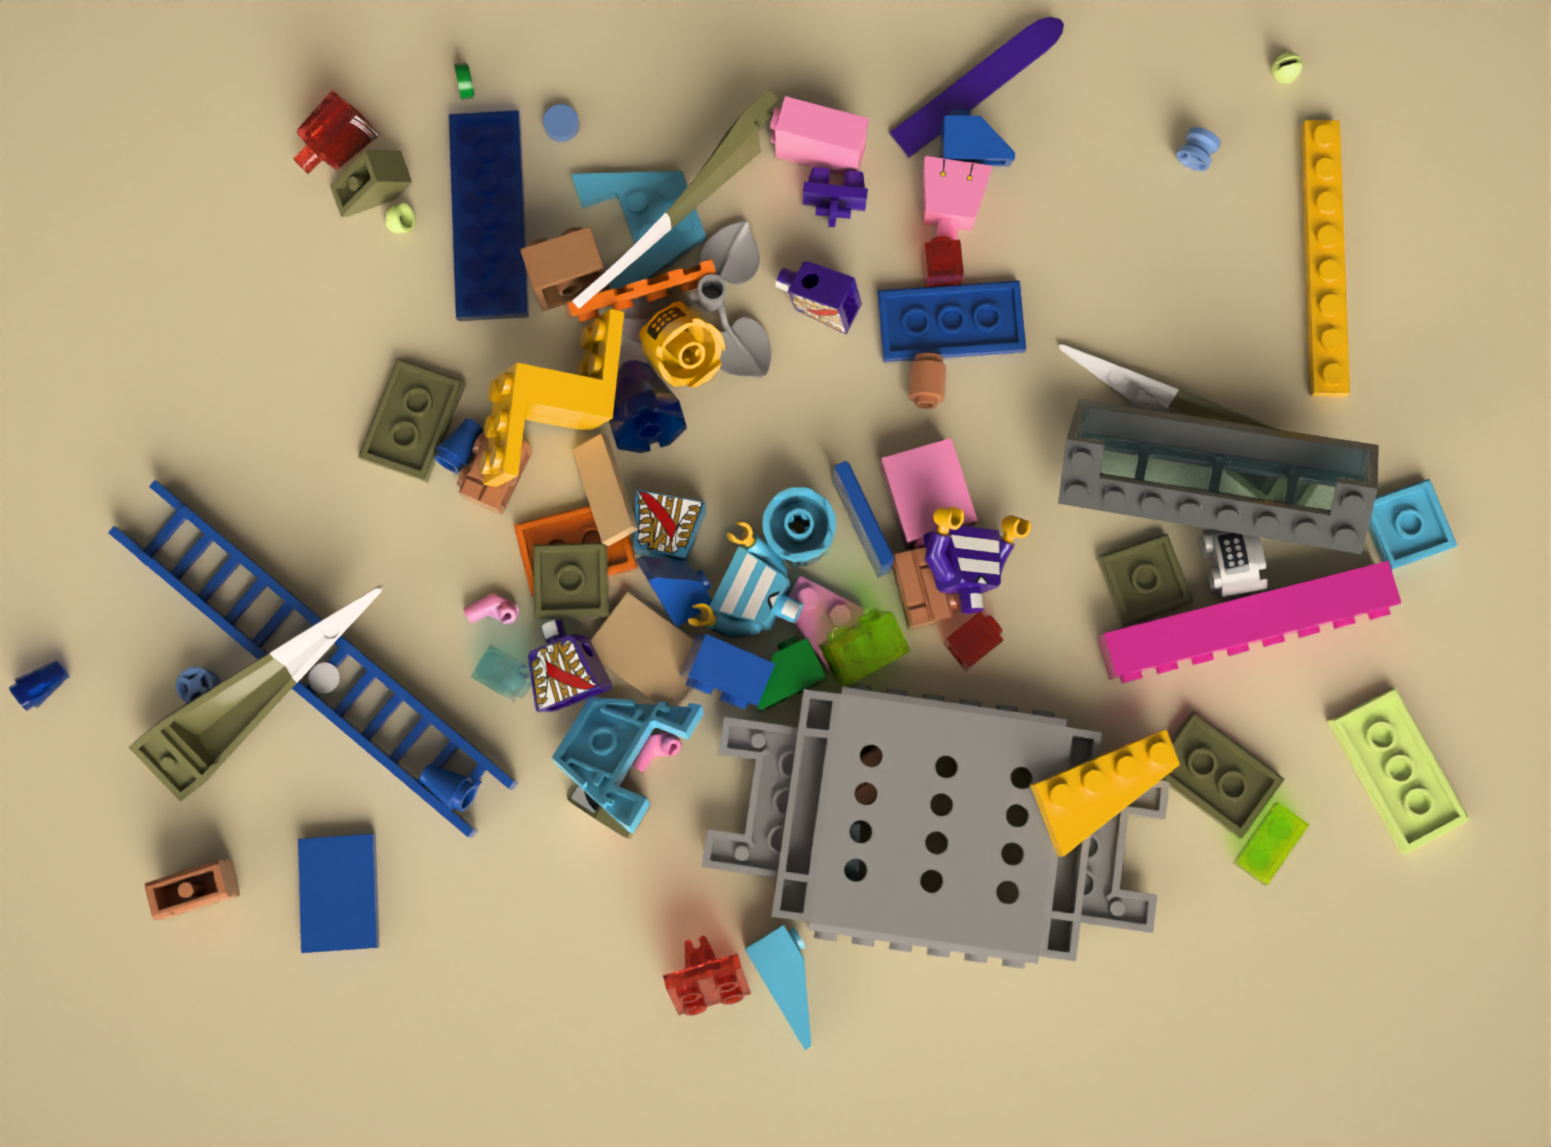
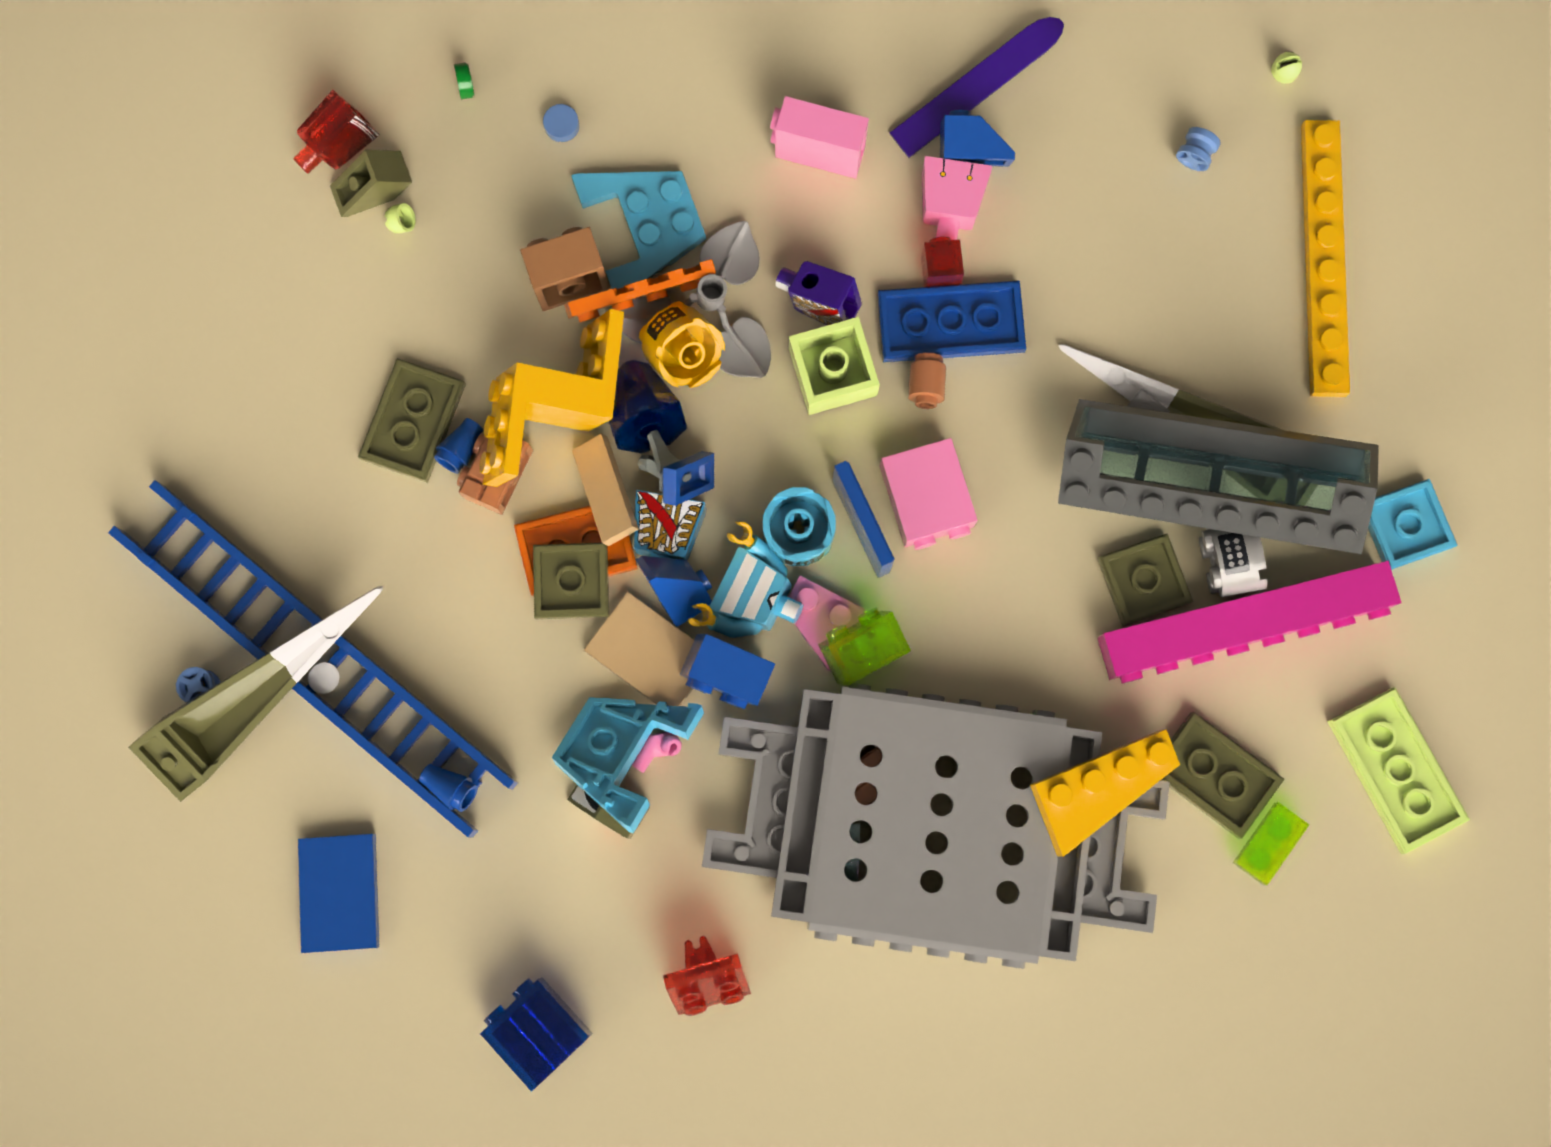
clear blue cone [9,660,70,711] -> none
nougat brick [144,860,240,920] -> none
clear blue plate [449,110,529,322] -> none
bright pink arm [463,594,519,624] -> none
clear light blue slope [470,645,532,703] -> none
torso [528,619,613,713] -> none
olive plate [573,89,779,308] -> none
medium azure slope [745,924,811,1050] -> none
green slope [757,636,827,713] -> none
dark purple hips [802,167,868,228] -> none
nougat brick [892,547,957,630] -> none
dark purple torso [923,506,1031,614] -> none
clear red brick [943,612,1004,672] -> none
none -> clear blue brick [480,977,593,1092]
none -> blue piece [638,430,714,506]
none -> yellowish green brick [789,317,880,415]

